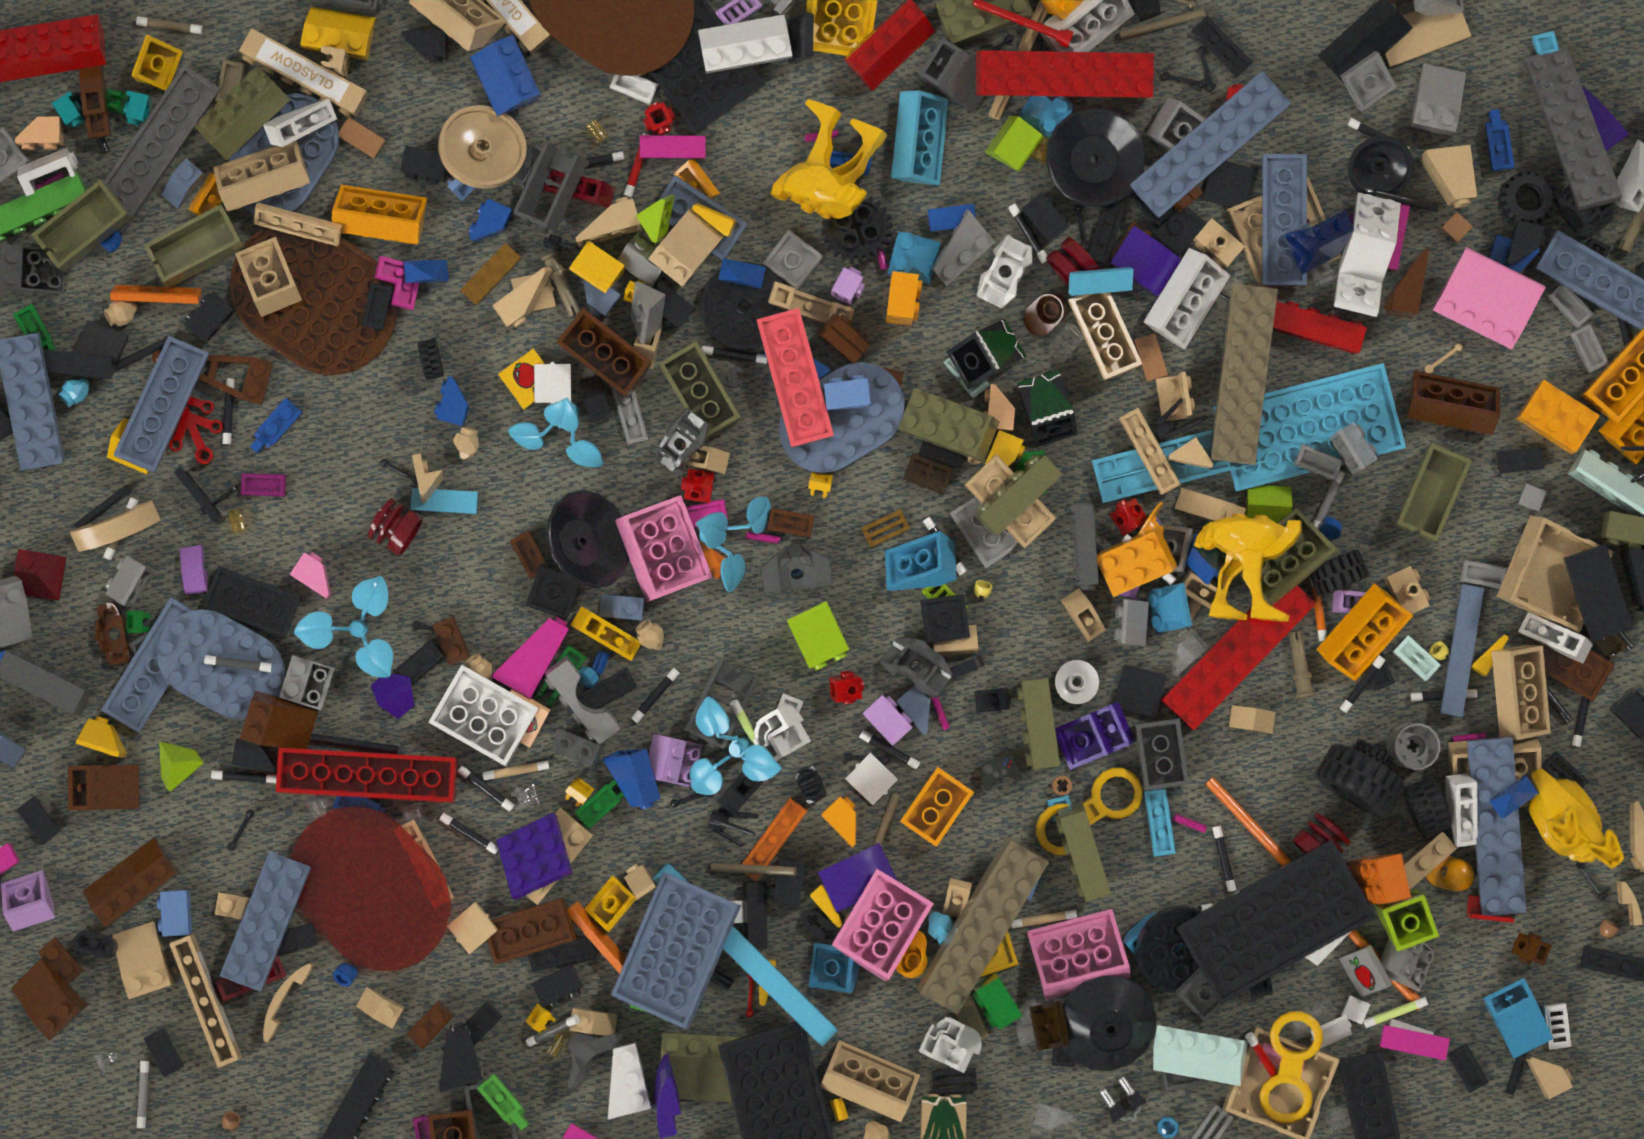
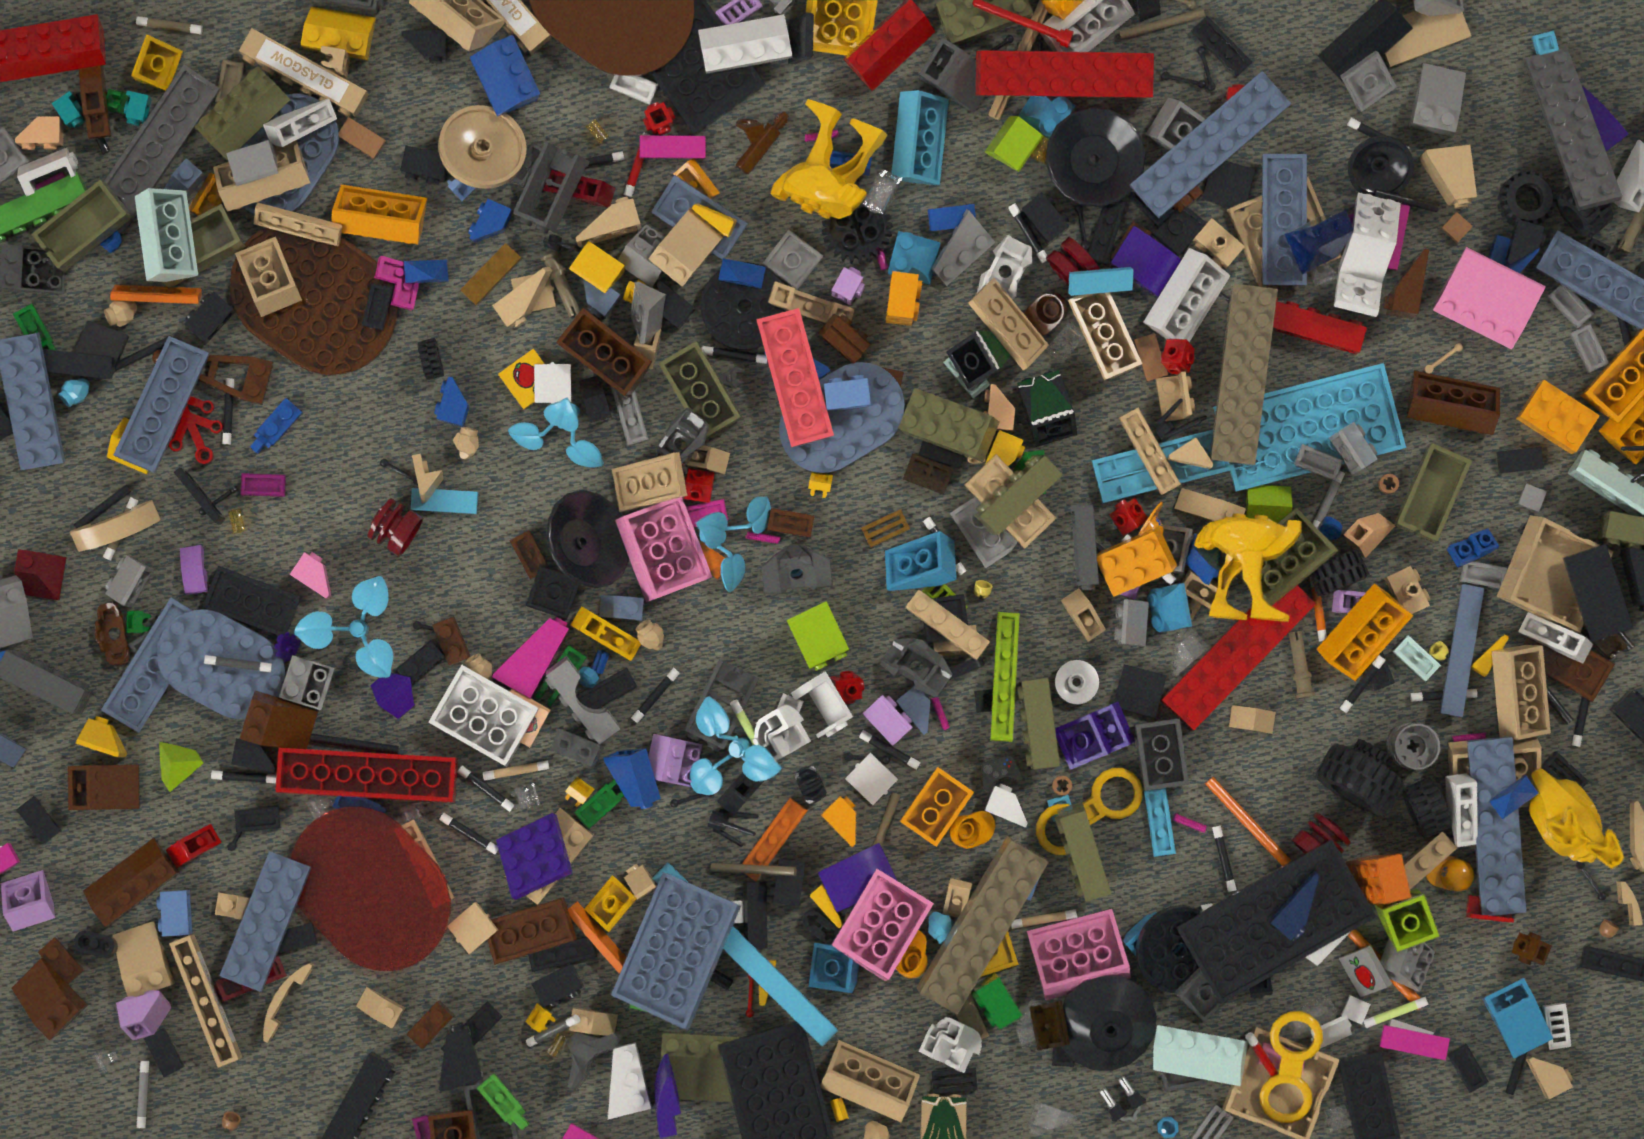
blue tile [333,963,358,987] -> none
lime slope [636,194,675,243] -> none
blue hinge [1485,109,1514,172] -> none
none -> lavender slope [116,990,171,1040]
none -> light aqua slope [135,188,198,282]
none -> red slope [166,824,222,868]
none -> light grey slope [226,140,279,186]
none -> black tile [234,805,281,832]
none -> dark purple piece [274,632,301,663]
none -> tan tile [612,452,687,512]
none -> reddish brown piece [736,111,789,174]
none -> white panel [791,671,853,738]
none -> clear slope [863,169,903,214]
none -> tan plate [906,590,990,660]
none -> light orange cap [949,811,995,849]
none -> tan tile [968,278,1049,370]
none -> white slope [984,784,1028,827]
none -> lime tile [990,612,1020,742]
none -> red brick [1161,339,1195,375]
none -> dark blue slope [1270,870,1319,941]
none -> light nougat slope [1344,513,1395,558]
none -> medium nougat bush [1378,474,1399,494]
none -> blue slope [1447,529,1499,567]

